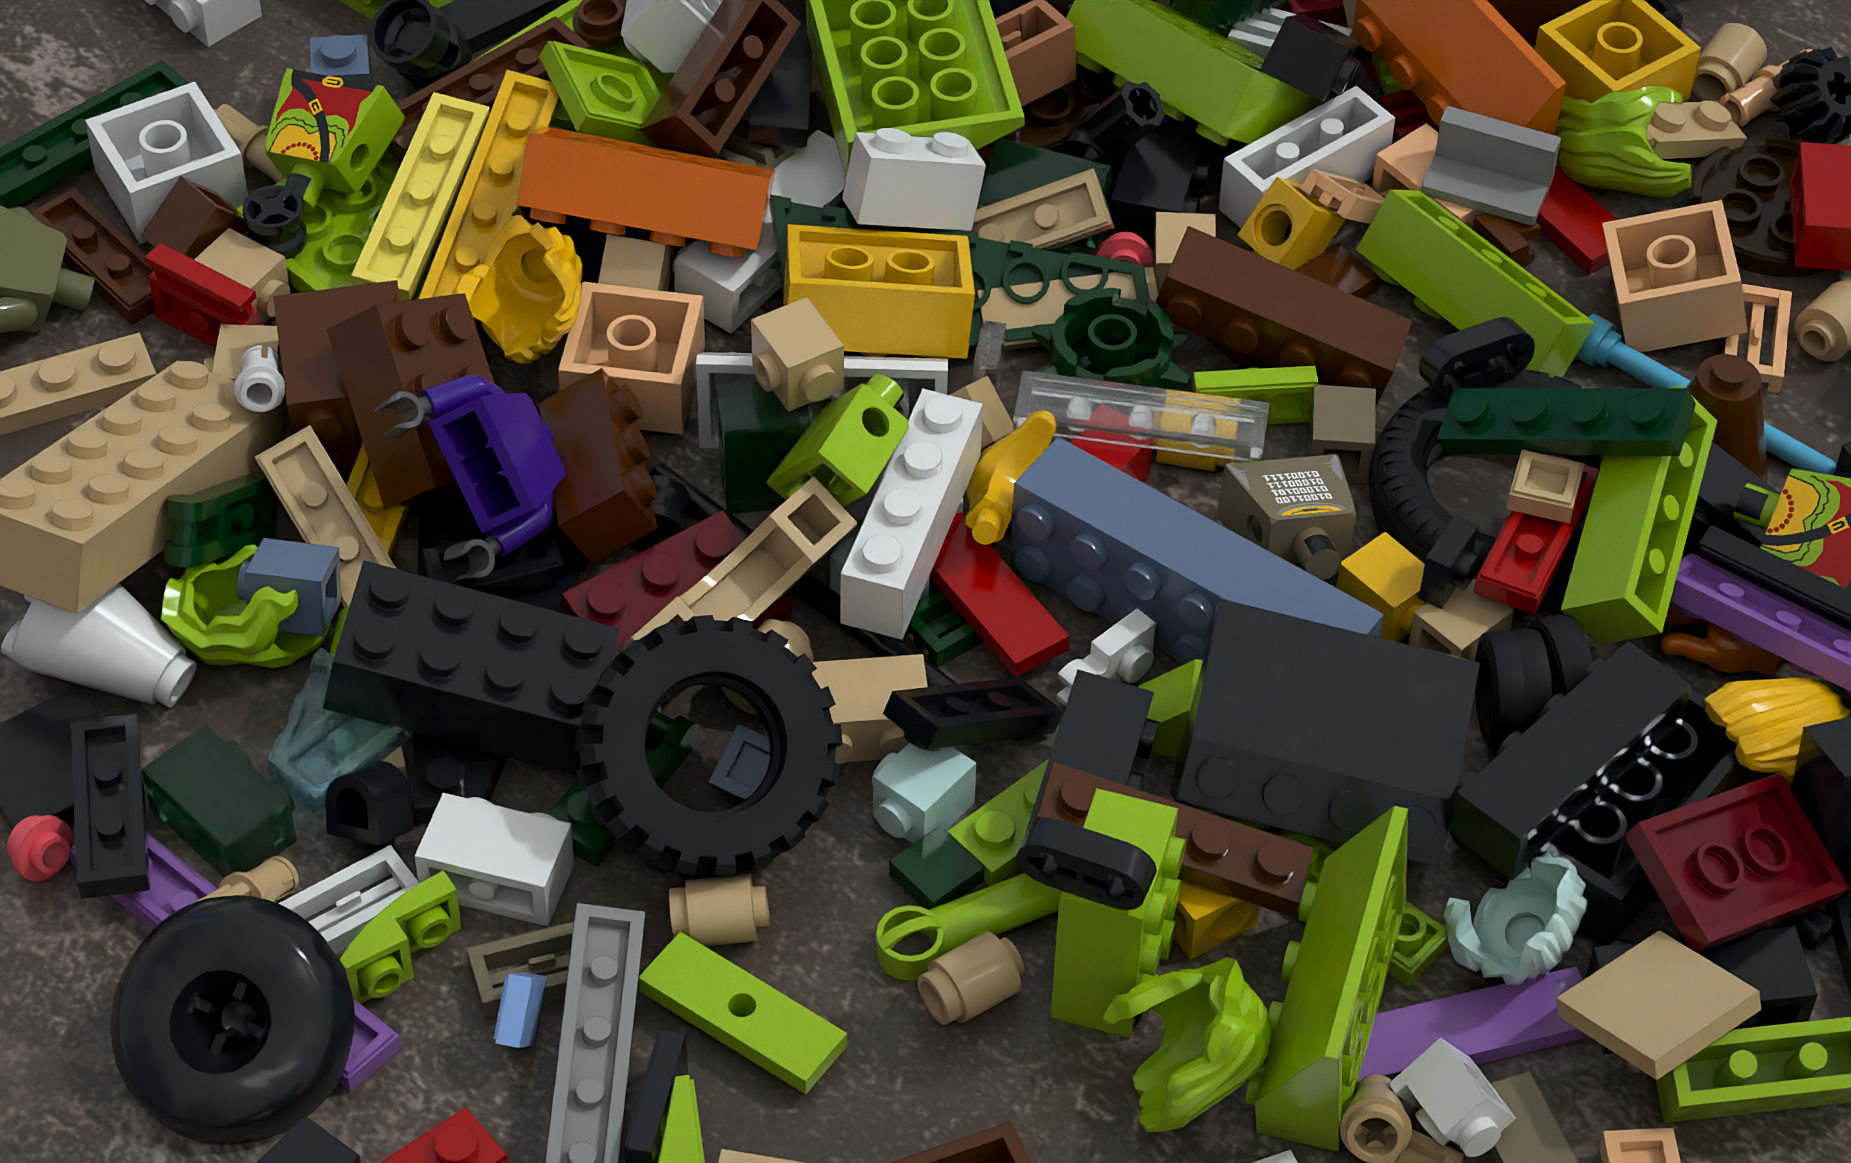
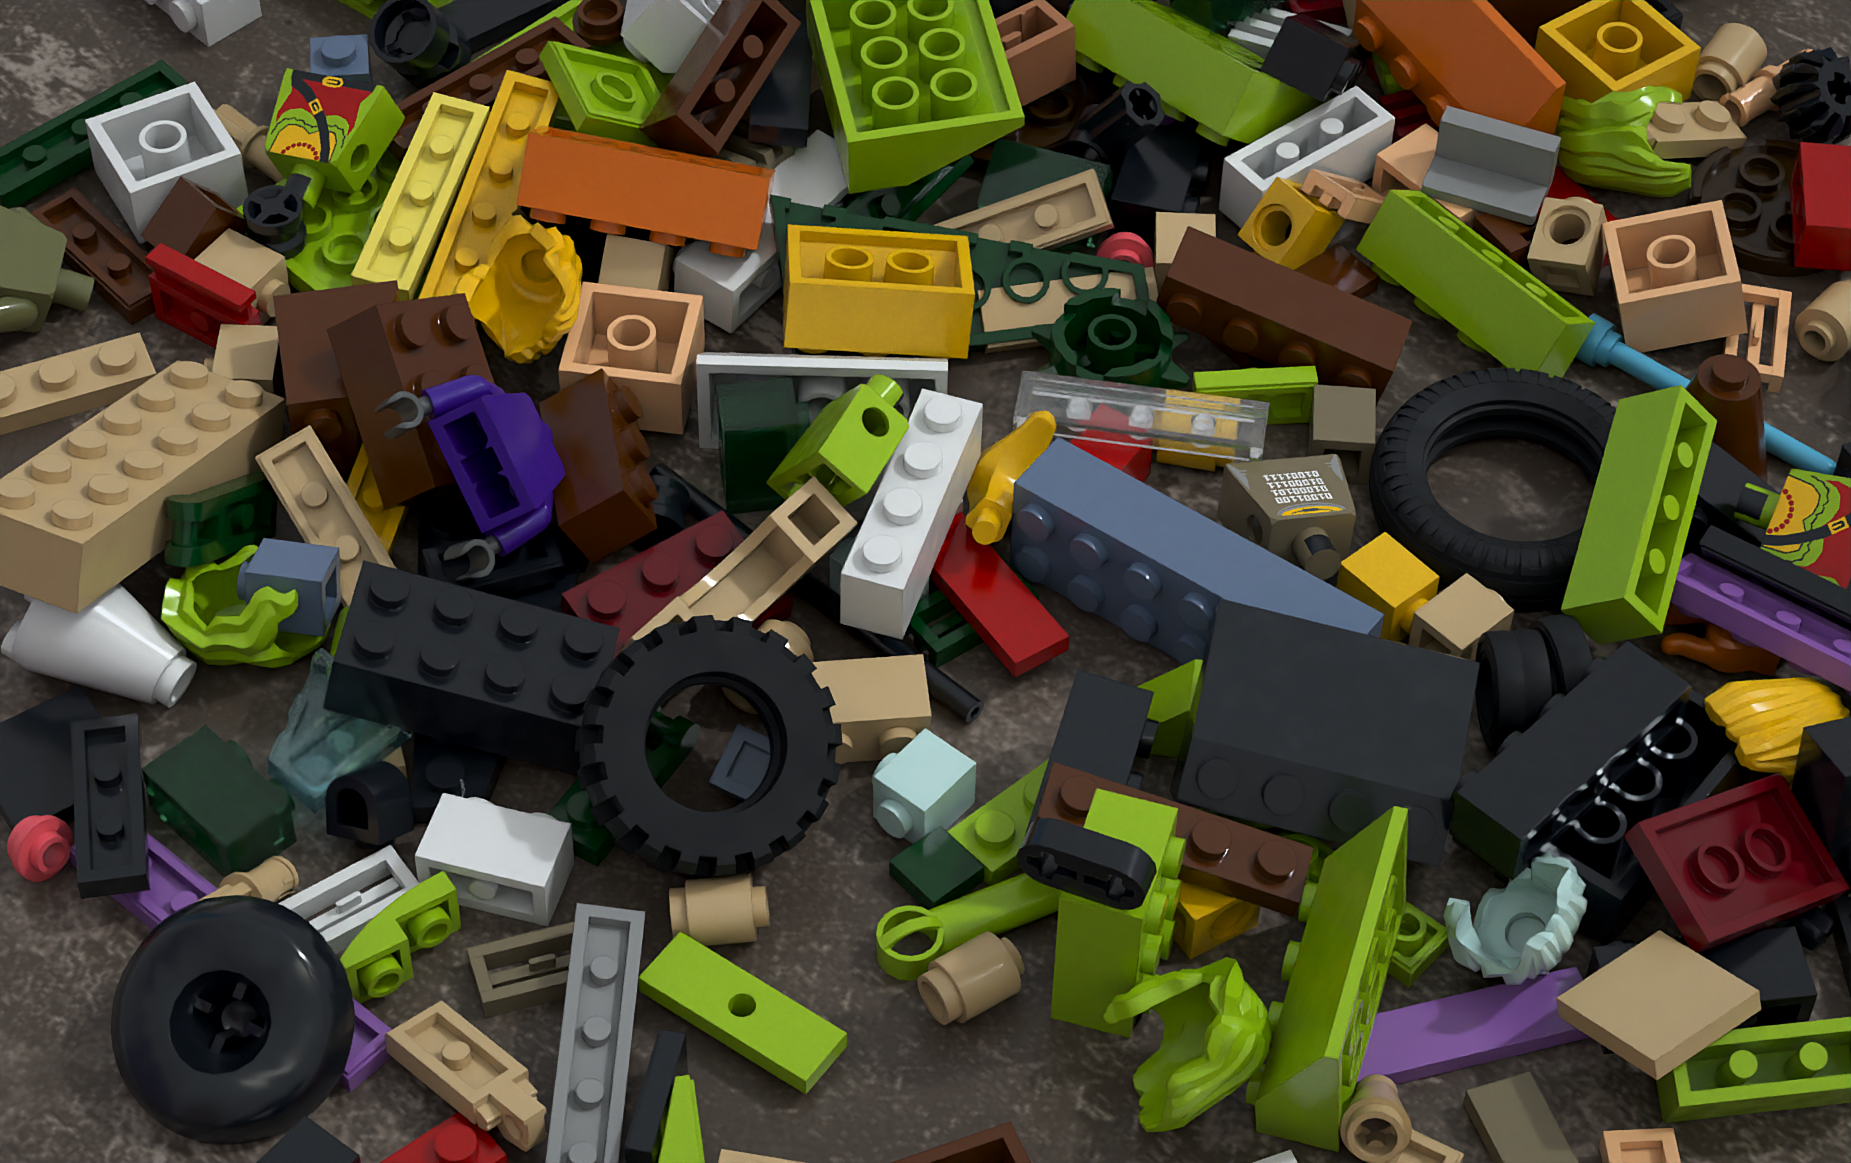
white pin [234,345,285,412] -> none
light blue tile [494,972,547,1048] -> none
tan brick [751,297,844,412] -> none
white brick [842,128,986,231] -> none
black plate [883,677,1064,751] -> none
tan tile [950,375,1016,448] -> none
clear tile [973,320,1006,394] -> none
white plate [1056,608,1156,707] -> none
white brick [1388,1037,1516,1157] -> none
black beam [1418,317,1535,399] -> none
black plate [1419,515,1481,609] -> none
dark green plate [1437,388,1696,456] -> none
red tile [1473,455,1599,615] -> none
tan tile [1507,449,1585,524] -> none
none -> tan hinge [384,1001,548,1152]
none -> tan brick [1527,197,1607,296]

